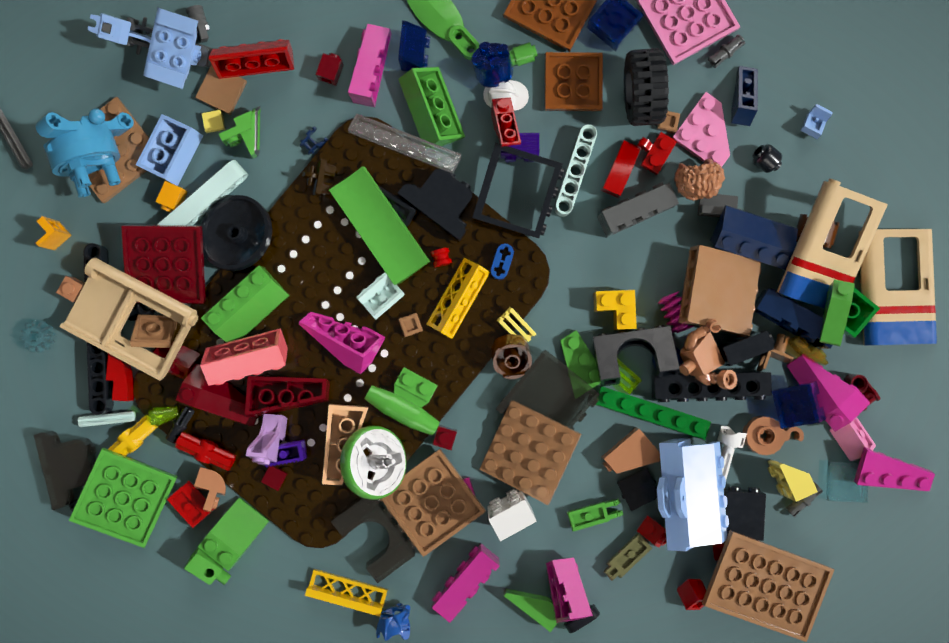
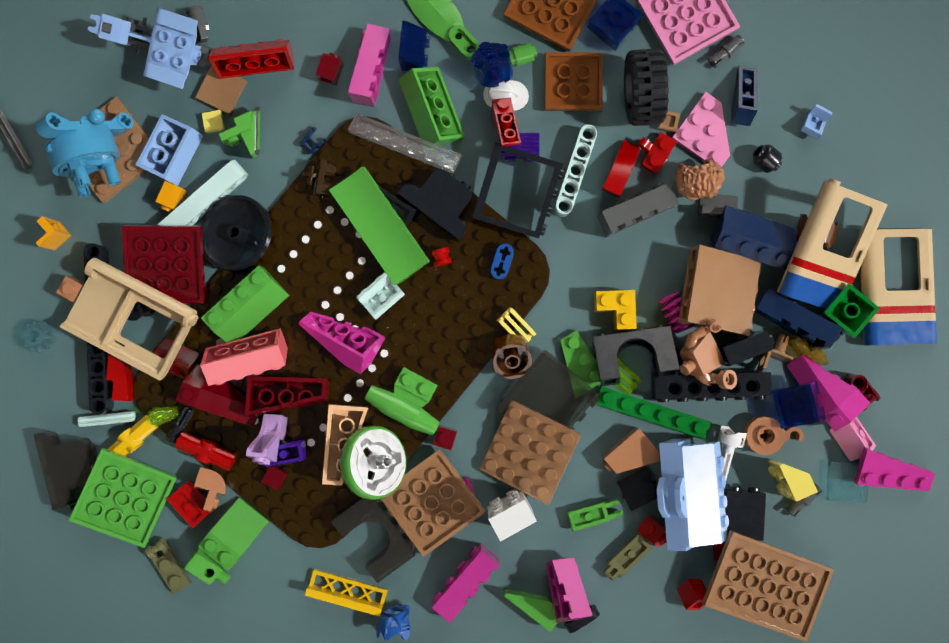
medium nougat tile [130,315,177,348] -> none
medium nougat tile [399,313,423,337] -> none
yellow fence [427,258,490,339] -> none
bright green slope [819,279,855,346] -> none
none -> olive plate [145,538,192,595]

